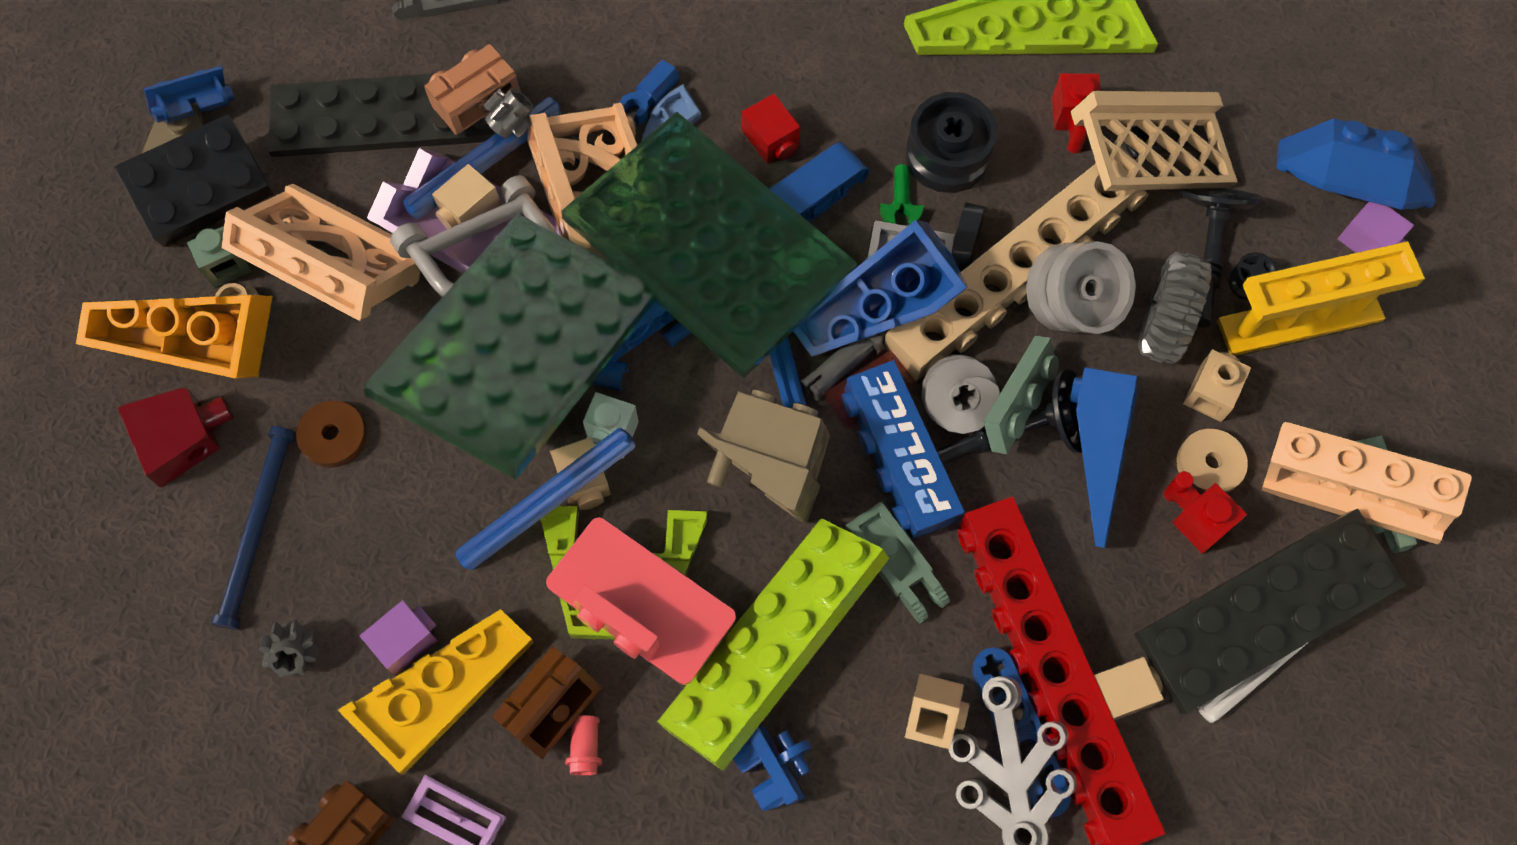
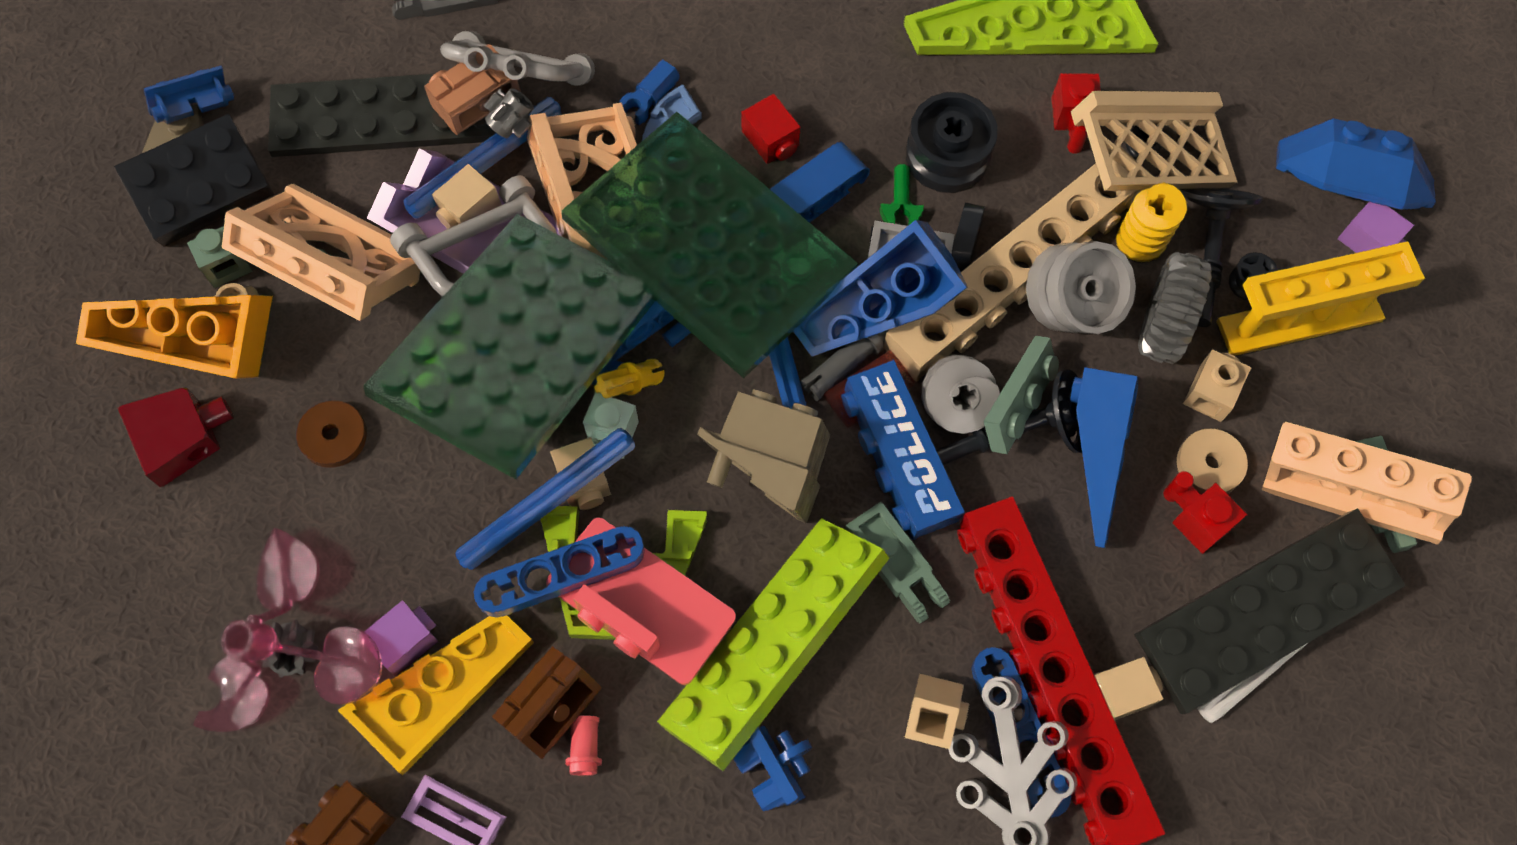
dark blue bar [210,426,296,630] -> none
none -> clear pink plant [193,528,382,732]
none -> light grey bar [440,31,595,86]
none -> blue beam [474,526,645,618]
none -> yellow axle [594,359,665,399]
none -> yellow piece [1116,182,1187,262]

